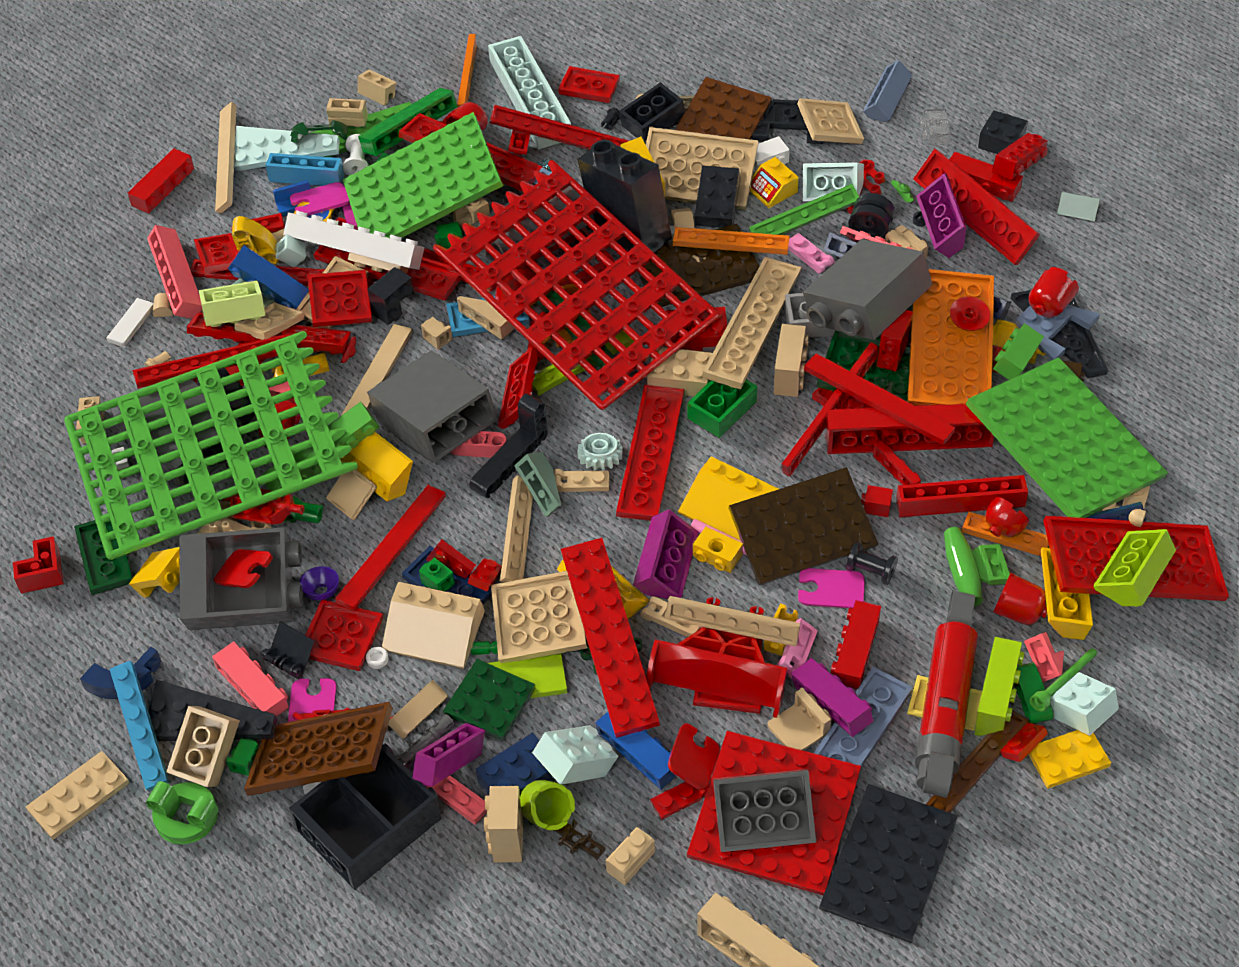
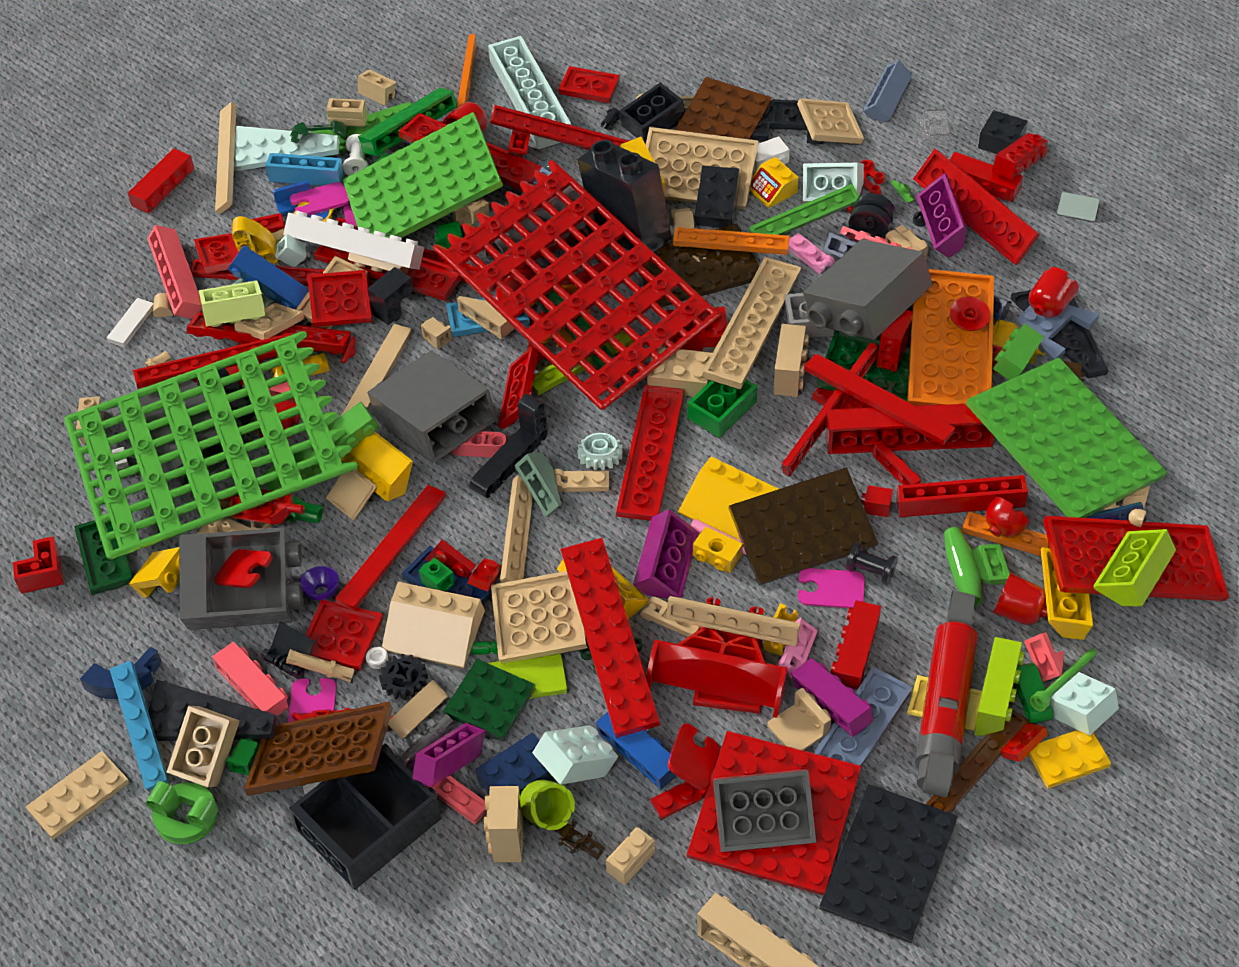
none -> tan pin [286,649,354,682]
none -> black gear [379,654,428,700]

